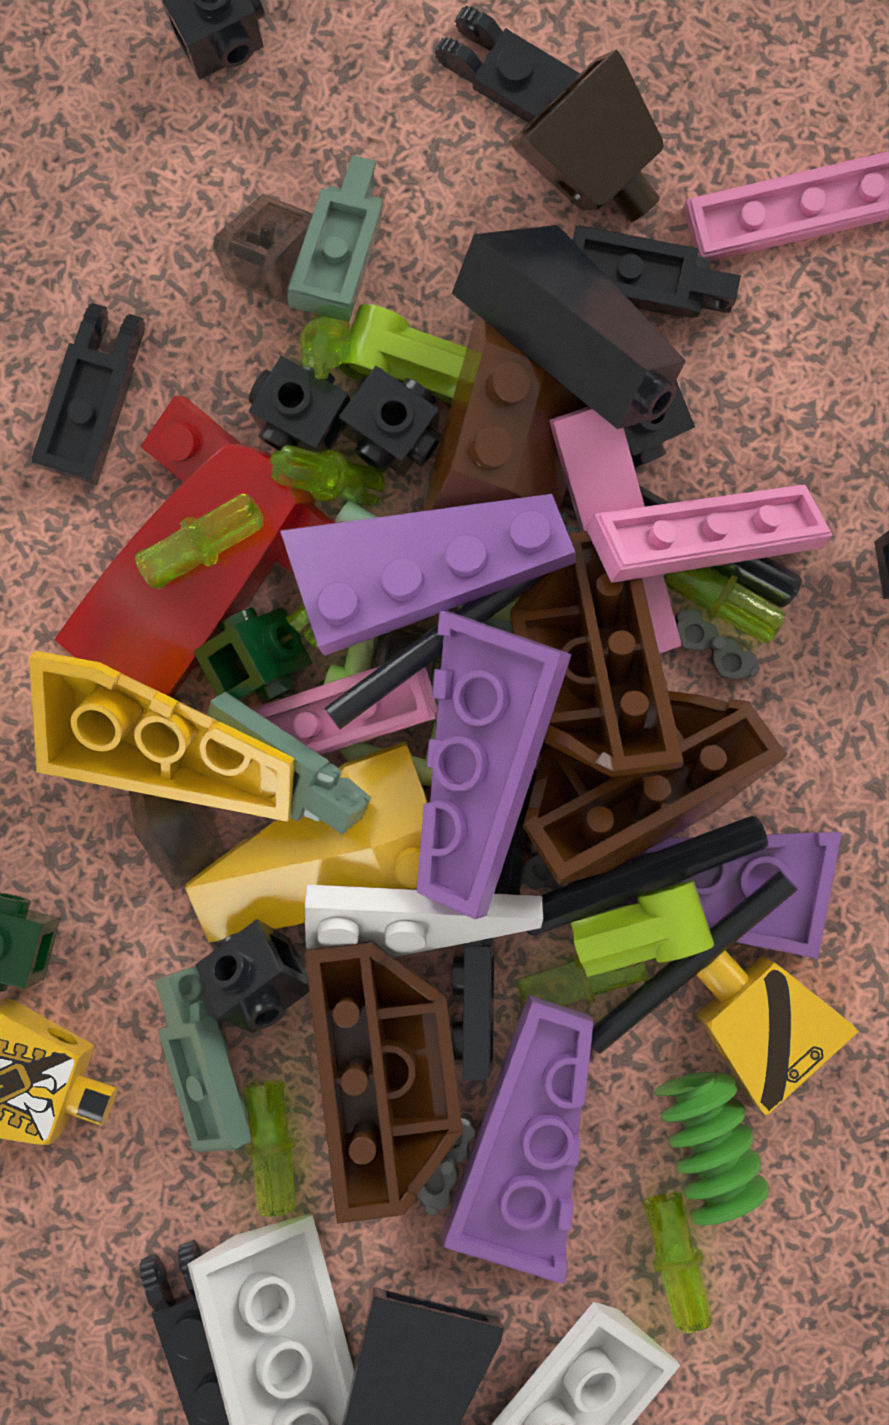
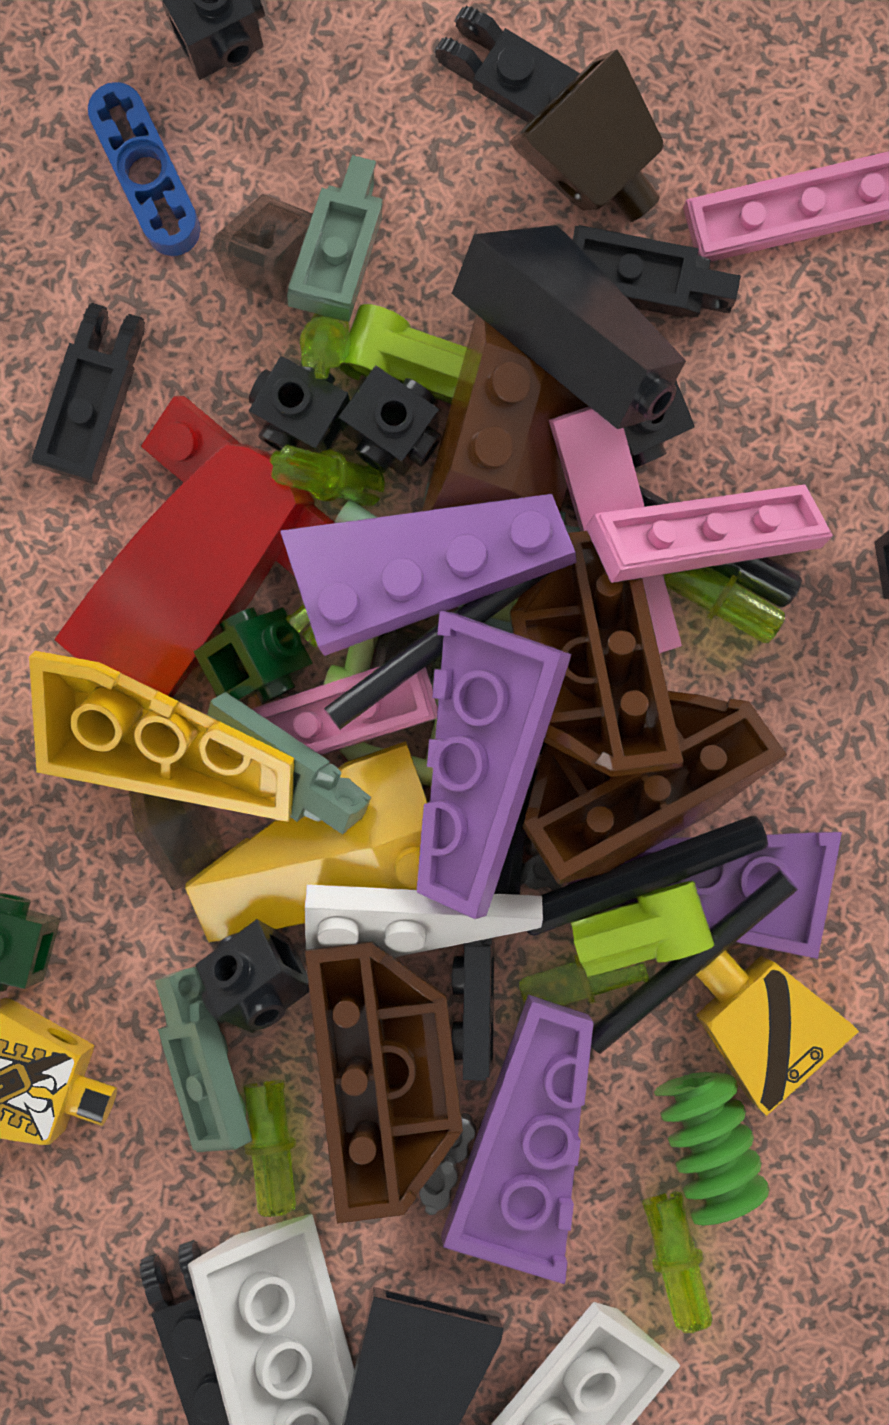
clear neon green axle [135,494,264,589] -> none
dark grey piece [675,609,760,679] -> none
none -> blue beam [88,82,201,256]

